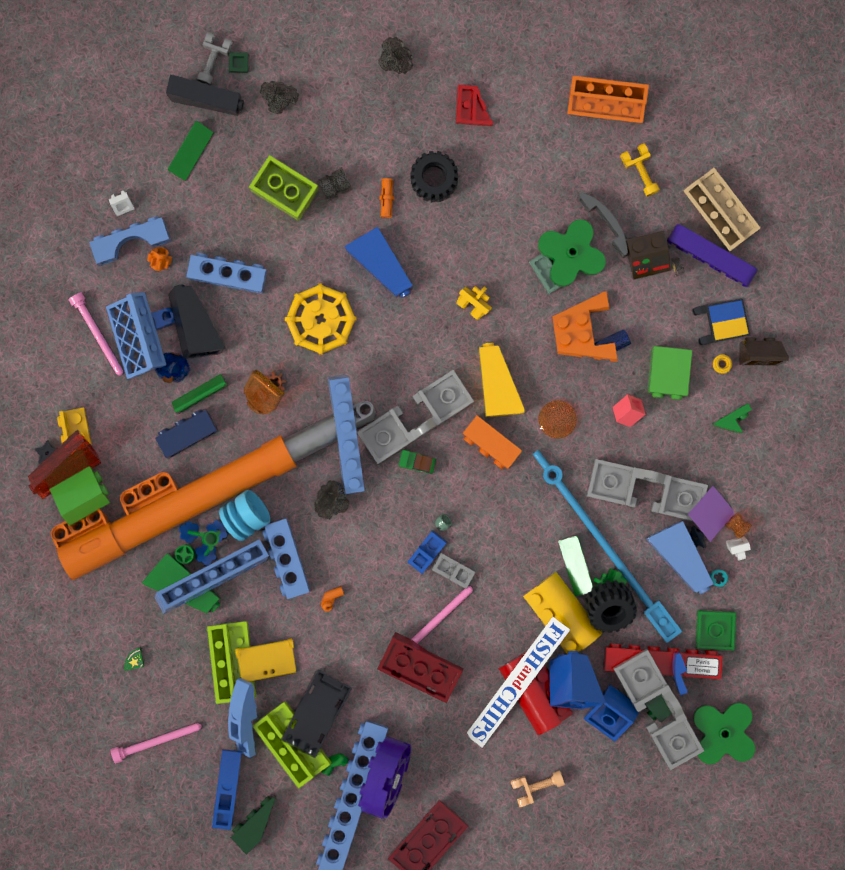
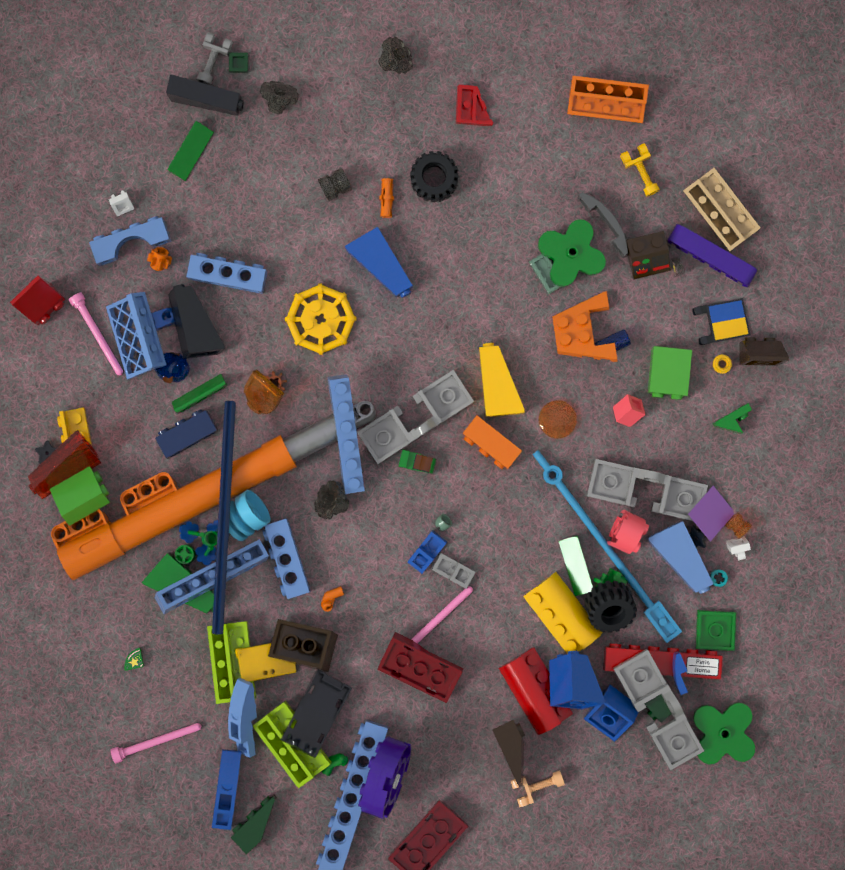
lime brick [249,155,319,221] -> none
yellow hips [456,286,492,320] -> none
white sticker [467,617,570,747] -> none
none -> red slope [10,276,65,325]
none -> dark blue axle [212,401,236,635]
none -> dark brown slope [268,619,338,672]
none -> dark brown slope [492,720,525,787]
none -> coral brick [607,510,649,554]

